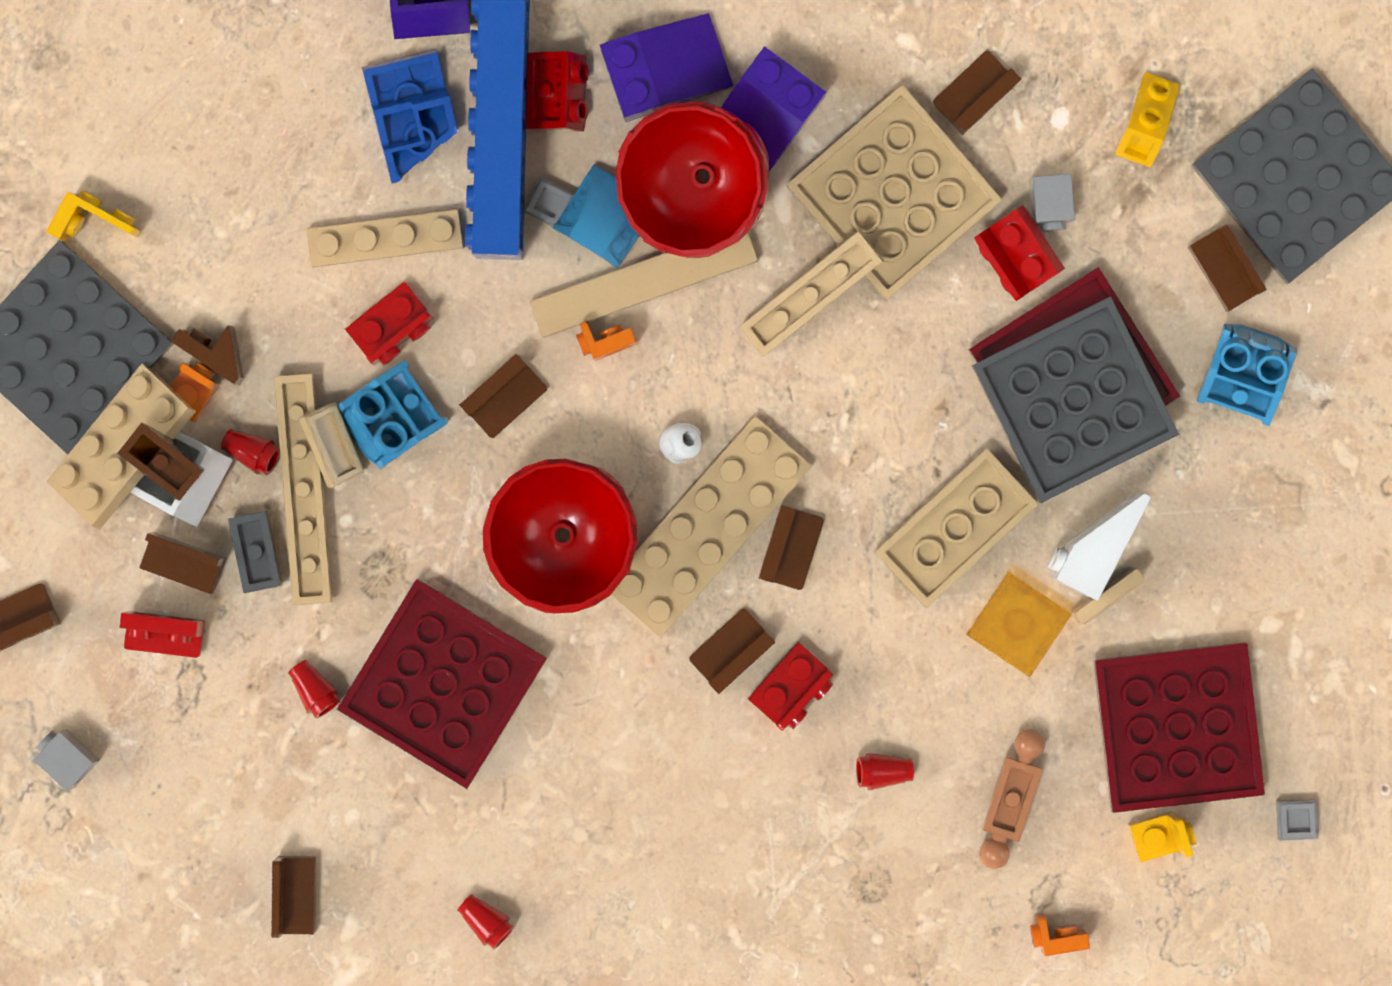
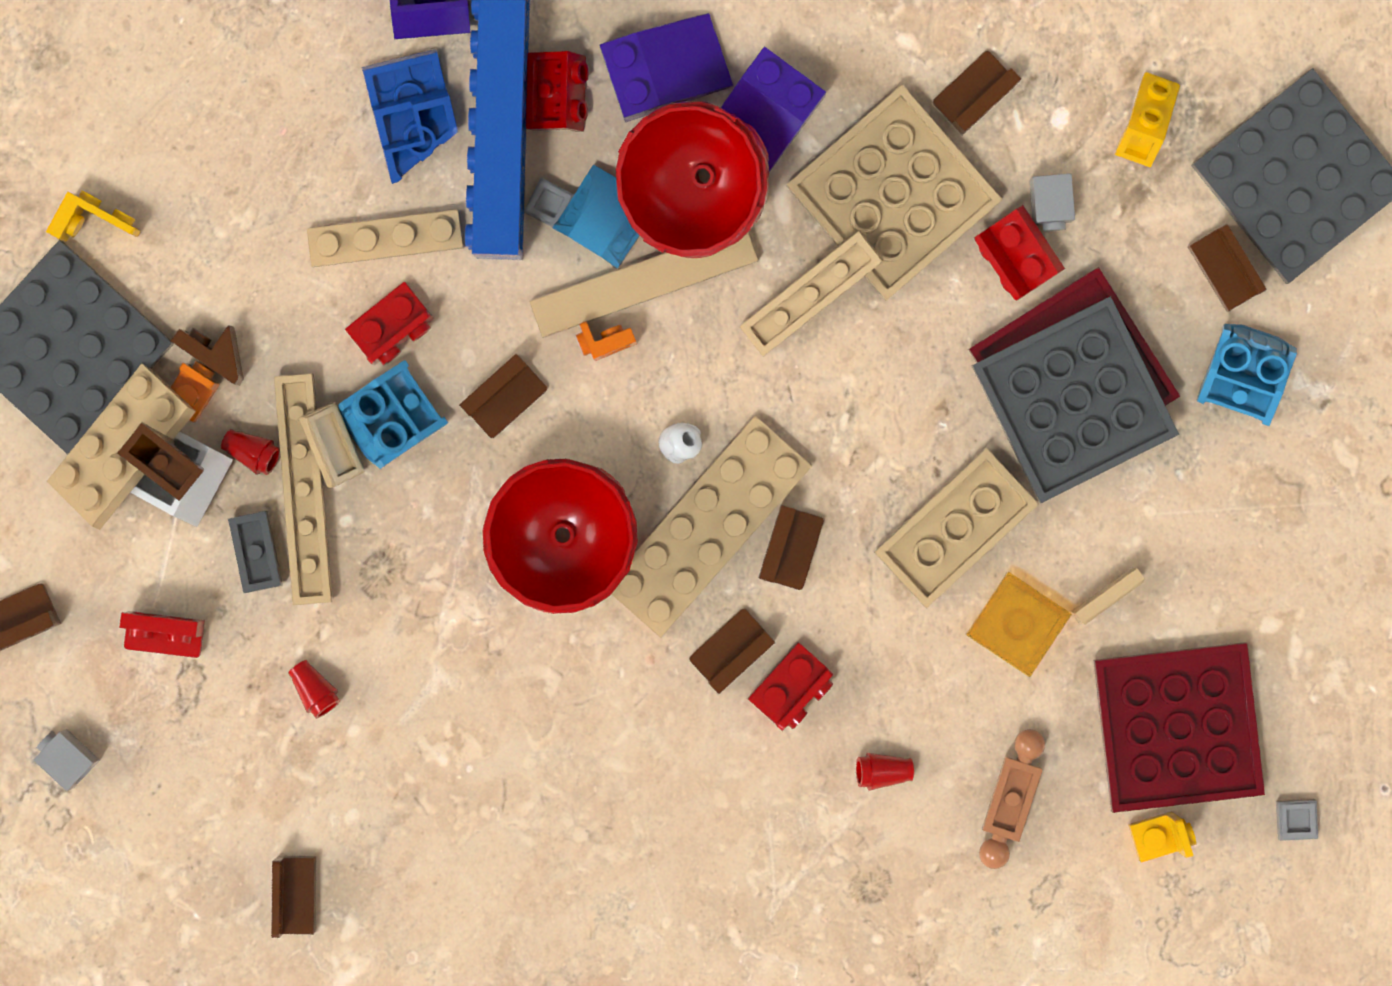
reddish brown panel [139,532,226,594] -> none
dark red plate [336,578,547,789] -> none
red cone [457,894,514,950] -> none
orange bracket [1030,914,1090,956] -> none
white slope [1047,493,1151,601] -> none

